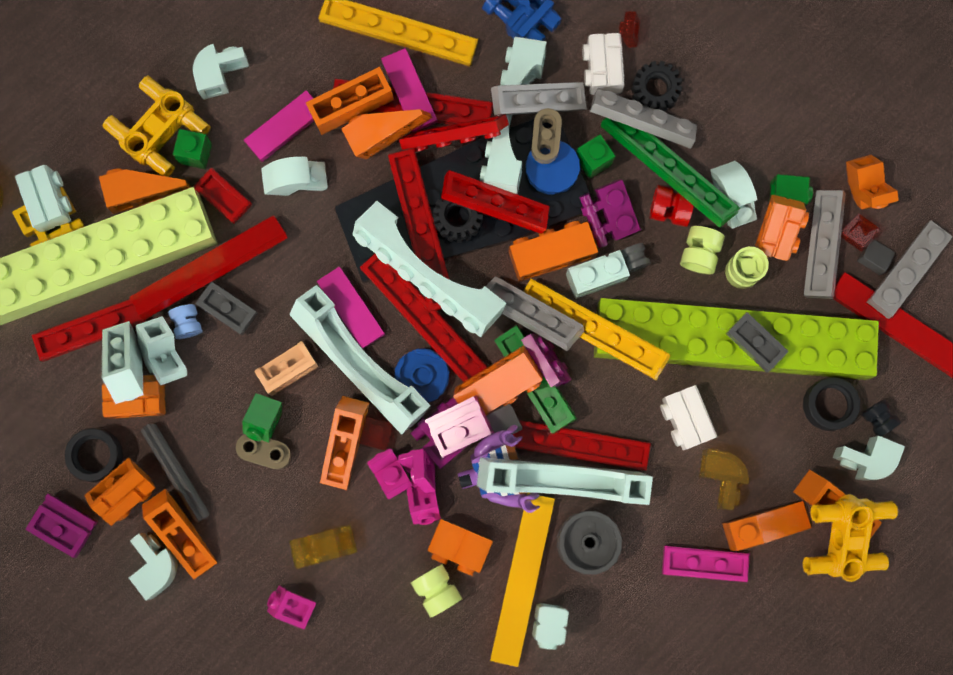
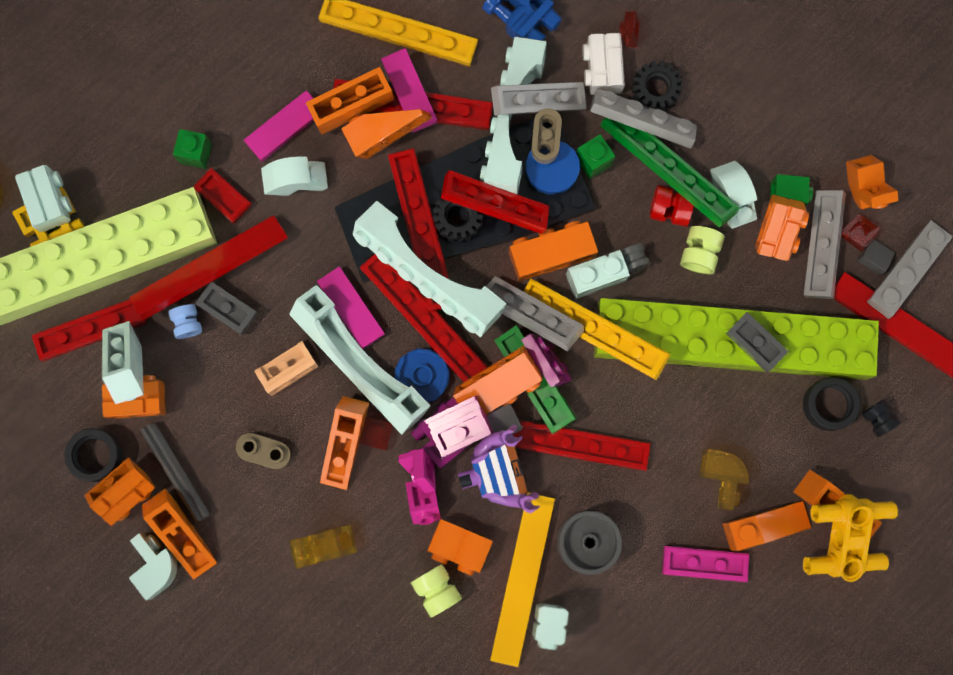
magenta plate [25,494,98,558] -> none
orange slope [99,168,191,214] -> none
yellow piece [103,75,211,177] -> none
light aqua brick [136,316,187,385] -> none
light aqua brick [193,44,249,100] -> none
green brick [242,393,282,443] -> none
dark pink bracket [267,585,316,629] -> none
dark pink bracket [367,449,413,500] -> none
red plate [399,114,509,152] -> none
light aqua arch [477,457,653,505] -> none
magenta plate [579,179,641,248] -> none
white brick [660,385,718,450] -> none
yellowish green wheel [725,246,769,289] -> none
light aqua brick [833,436,905,481] -> none

